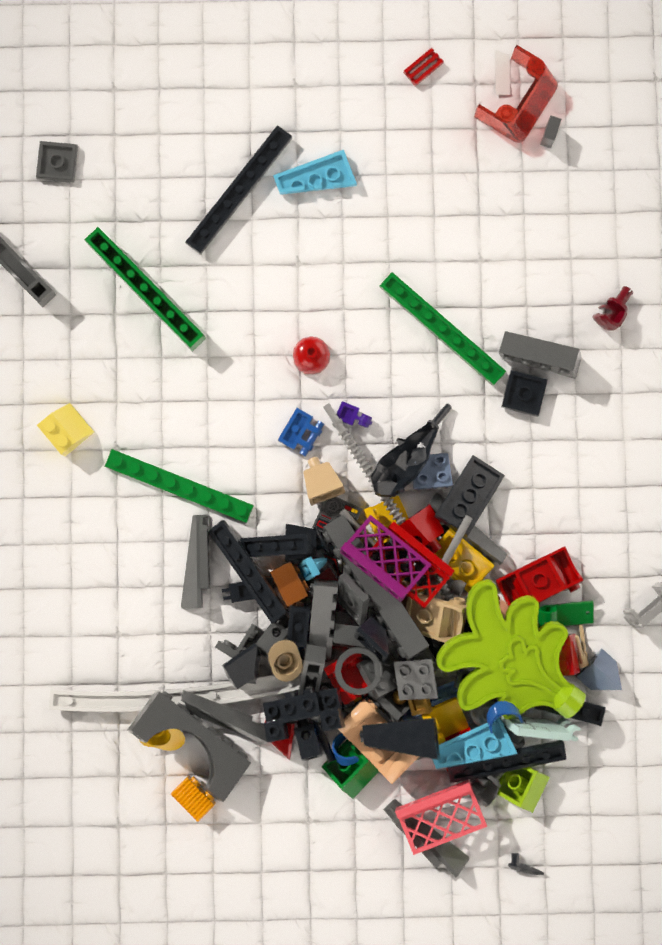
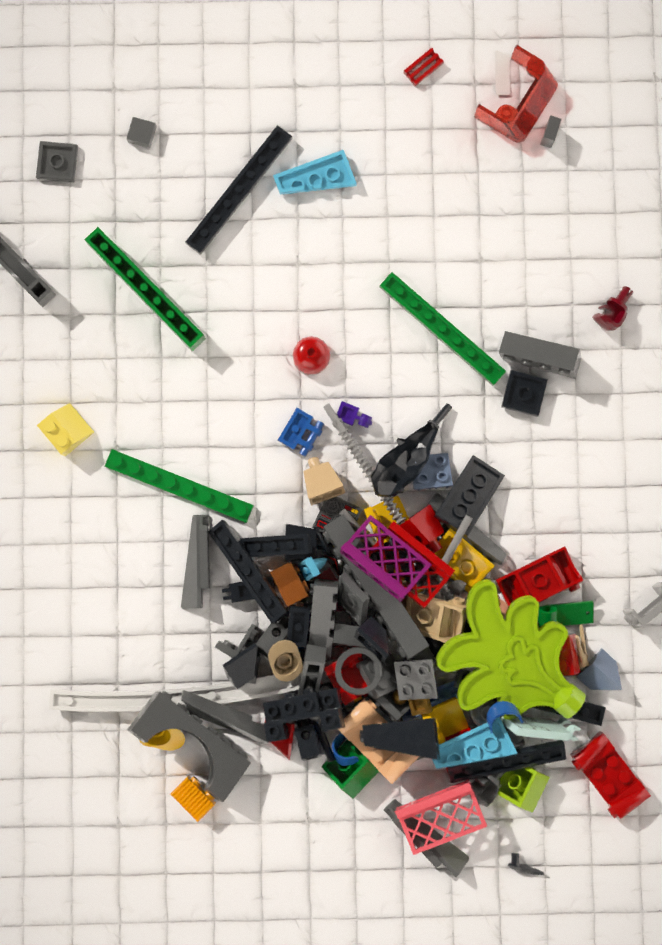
none -> dark grey piece [126,117,157,148]
none -> red piece [570,731,651,820]

